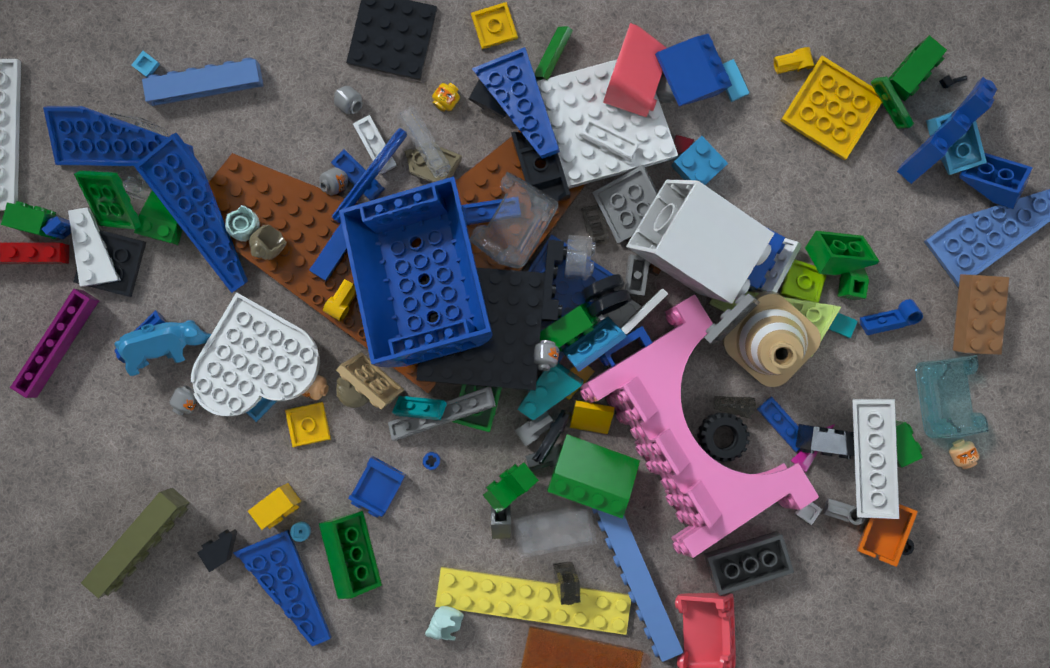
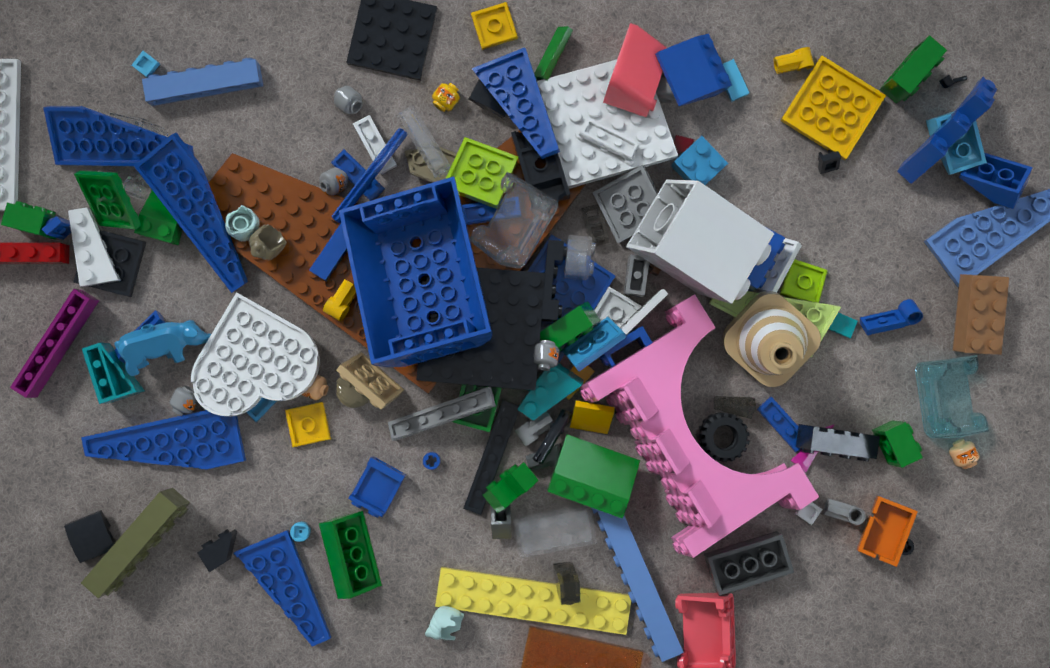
yellow brick [248,483,301,530] -> none
teal tile [392,396,447,421] -> none
black wheel [581,274,632,318] -> none
light grey plate [704,293,760,344] -> none
green slope [805,231,880,275] -> none
green slope [837,268,869,301] -> none
white plate [852,399,899,519] -> none
green tile [871,76,914,129] -> none
none -> black slope [64,510,116,563]
none -> blue wing [81,410,246,469]
none -> teal wedge [82,342,145,404]
none -> lime plate [446,137,518,209]
none -> black tile [463,400,519,515]
none -> black tile [818,150,841,174]

